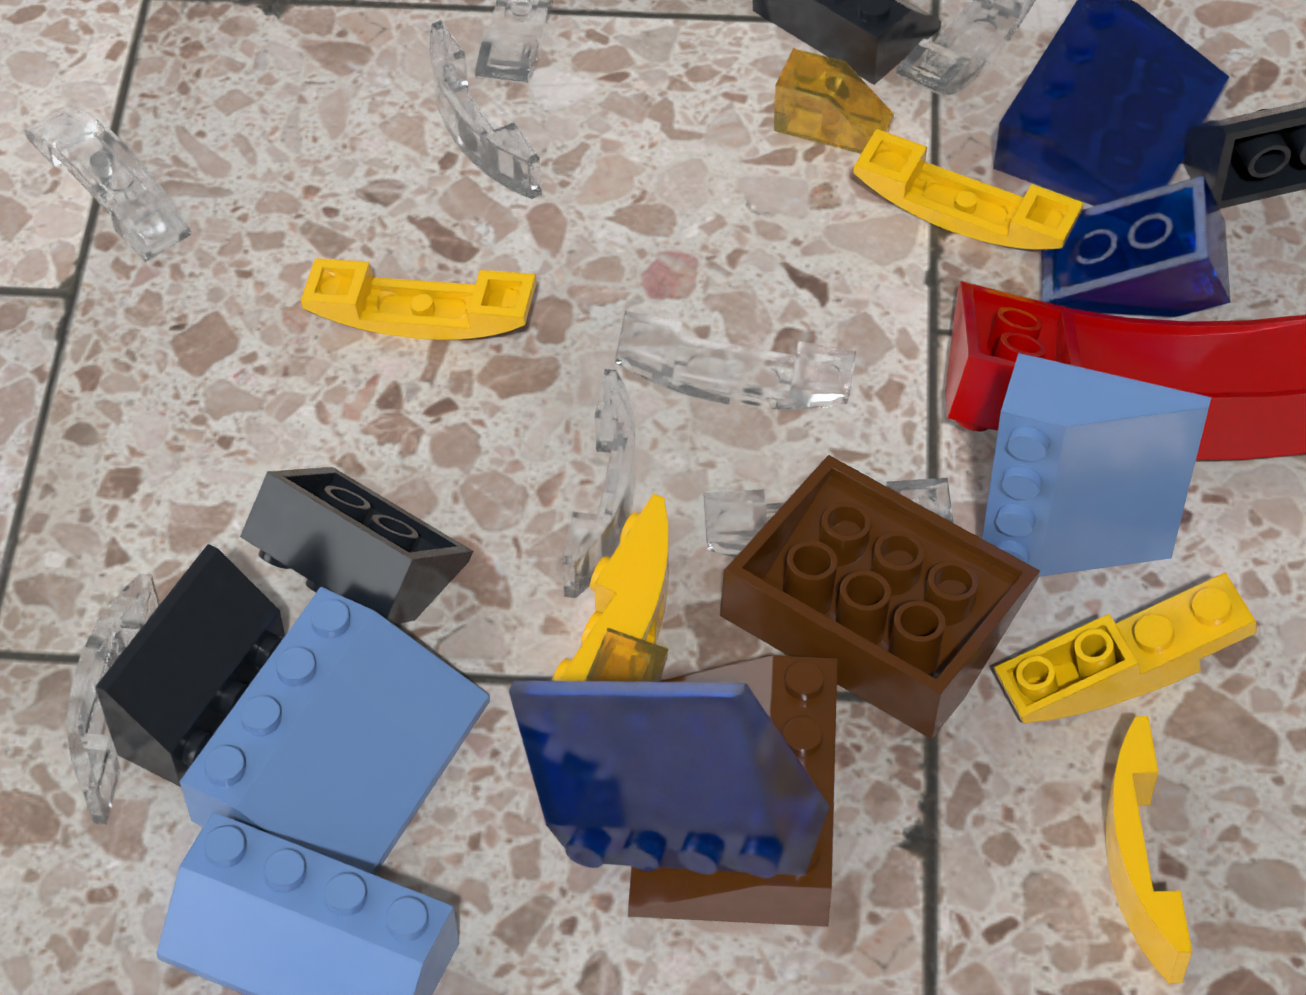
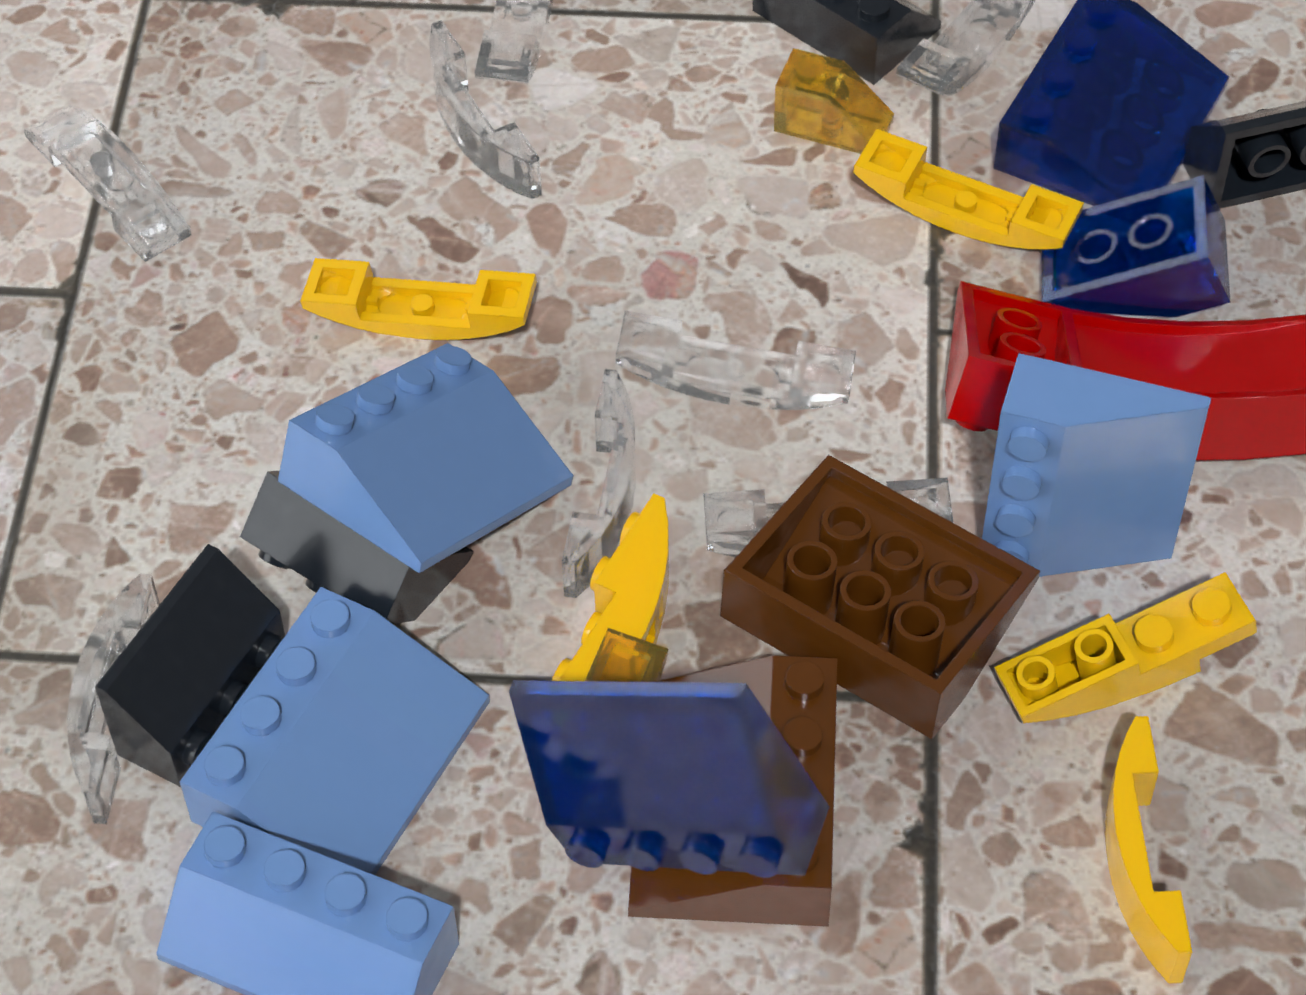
none -> medium blue slope [278,343,573,573]

